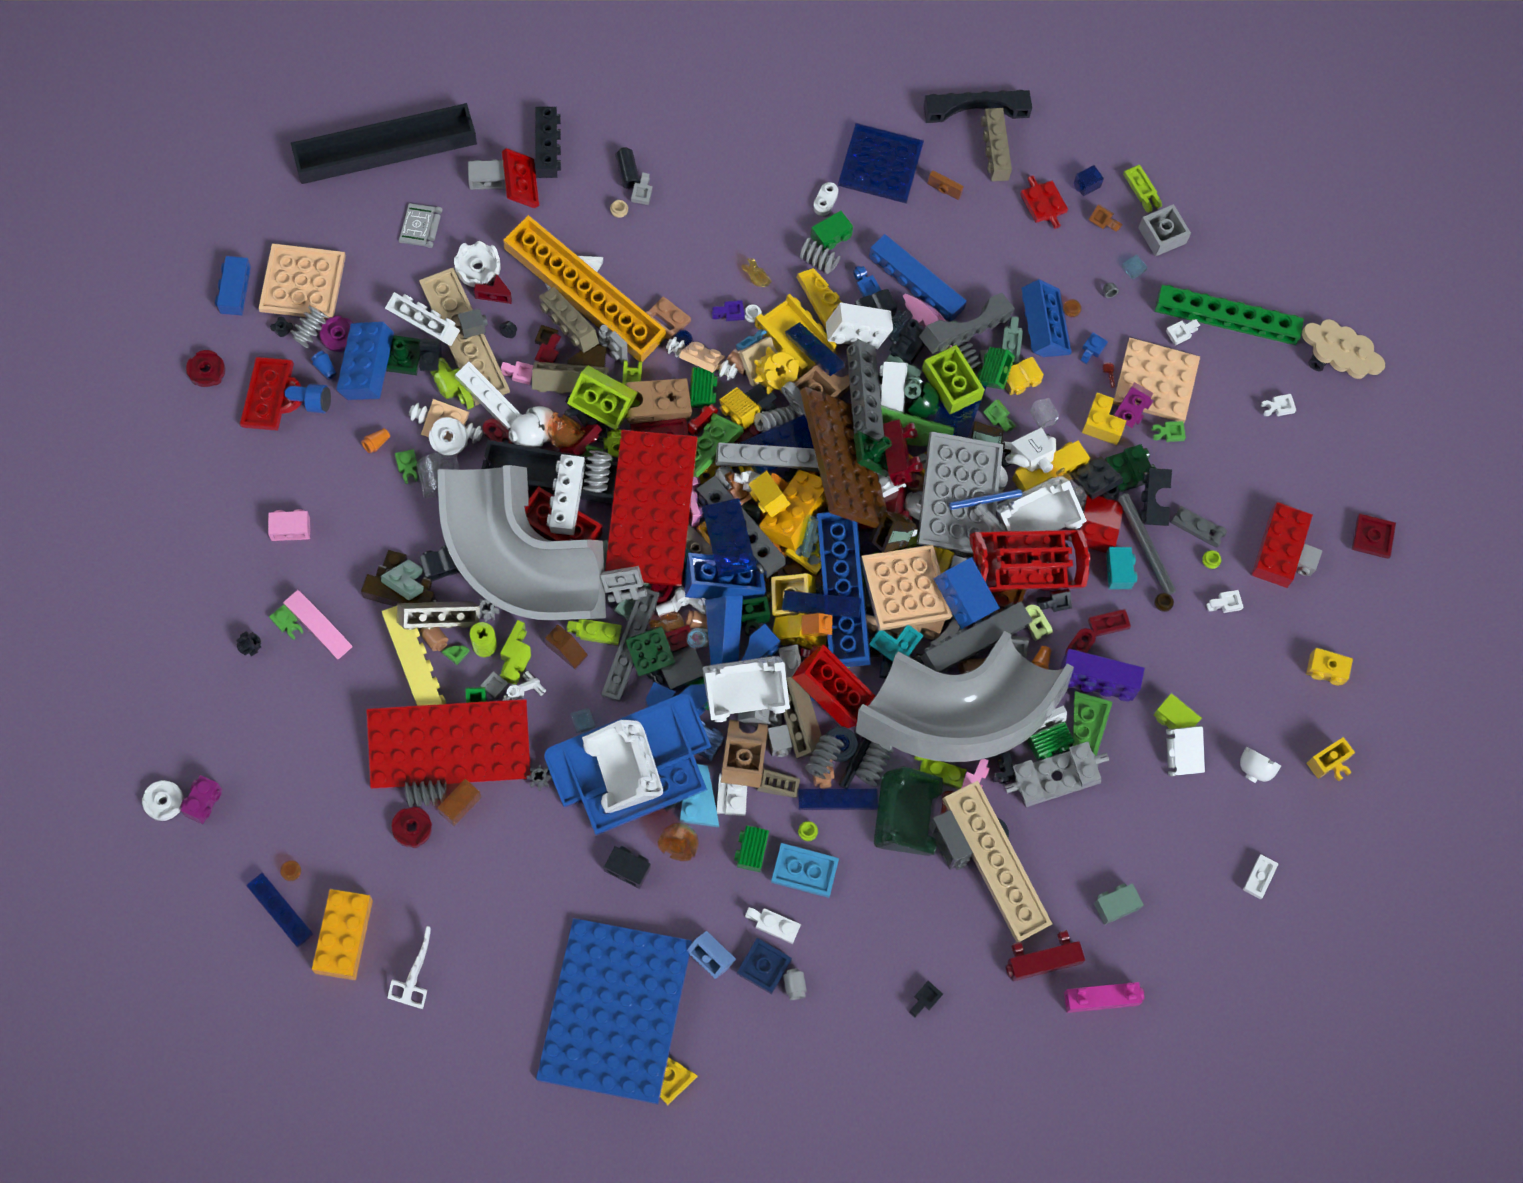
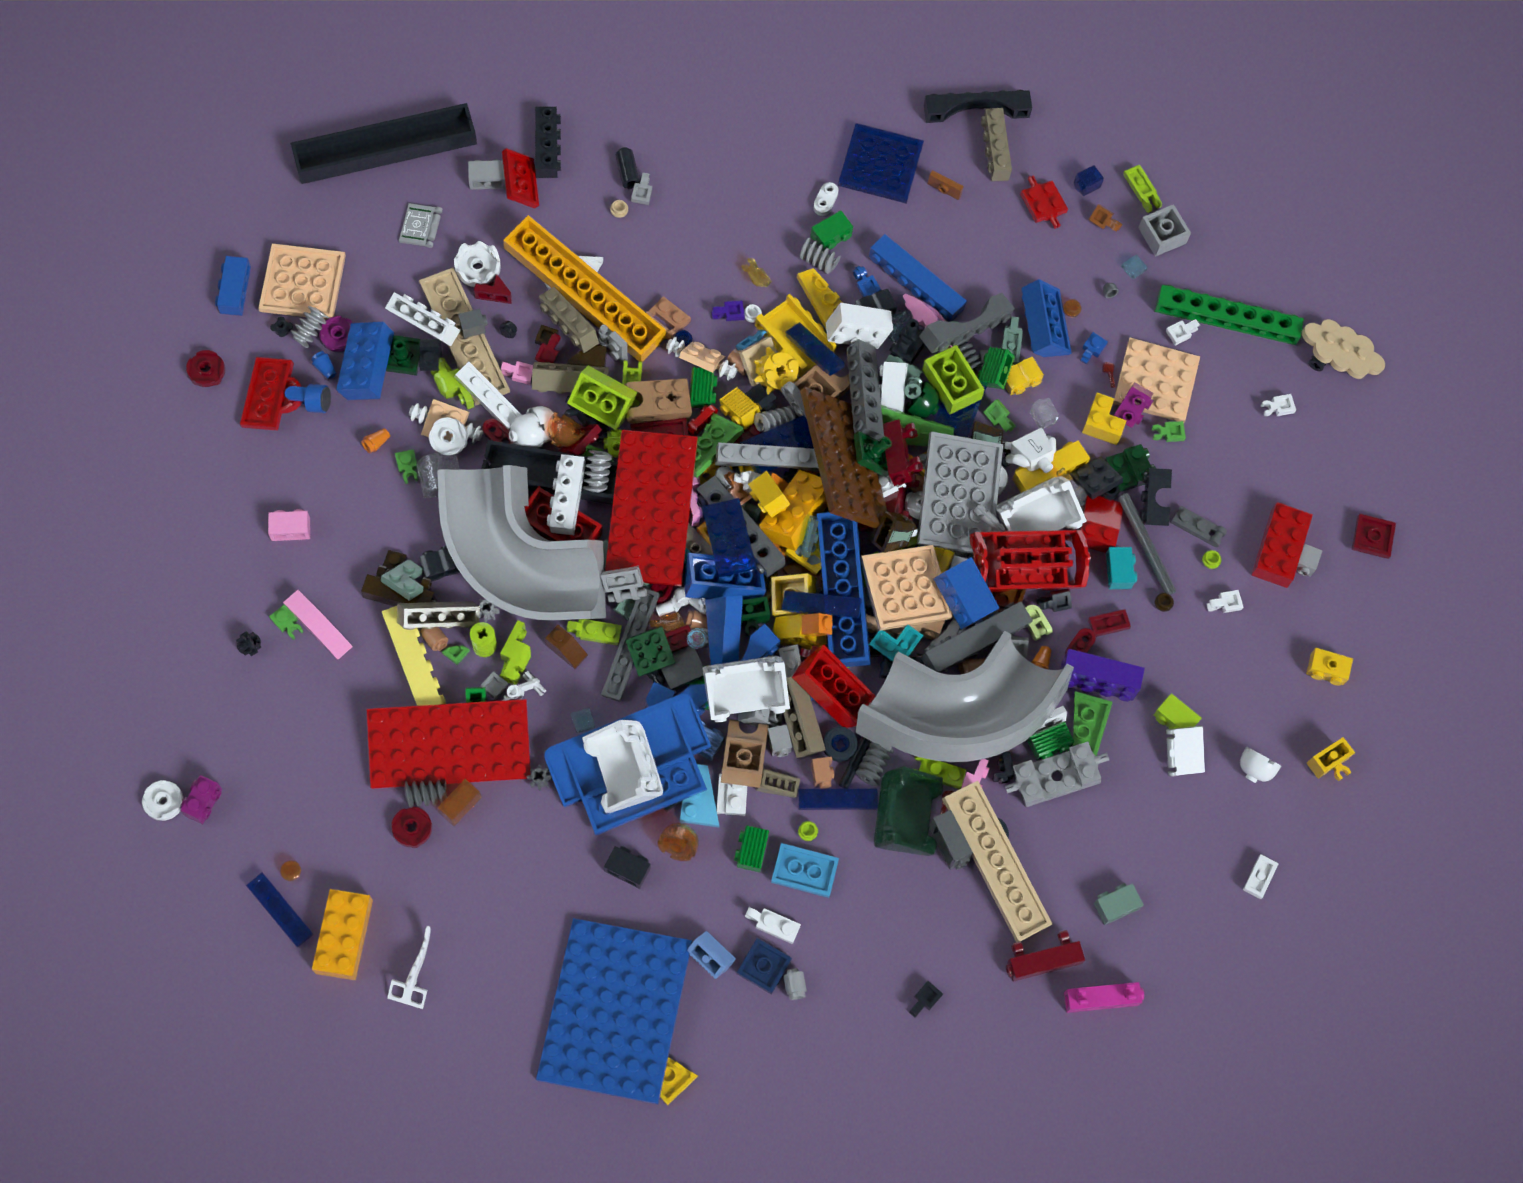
dark grey piece [805,735,844,779] -> none
blue bar [949,489,1022,510] -> none

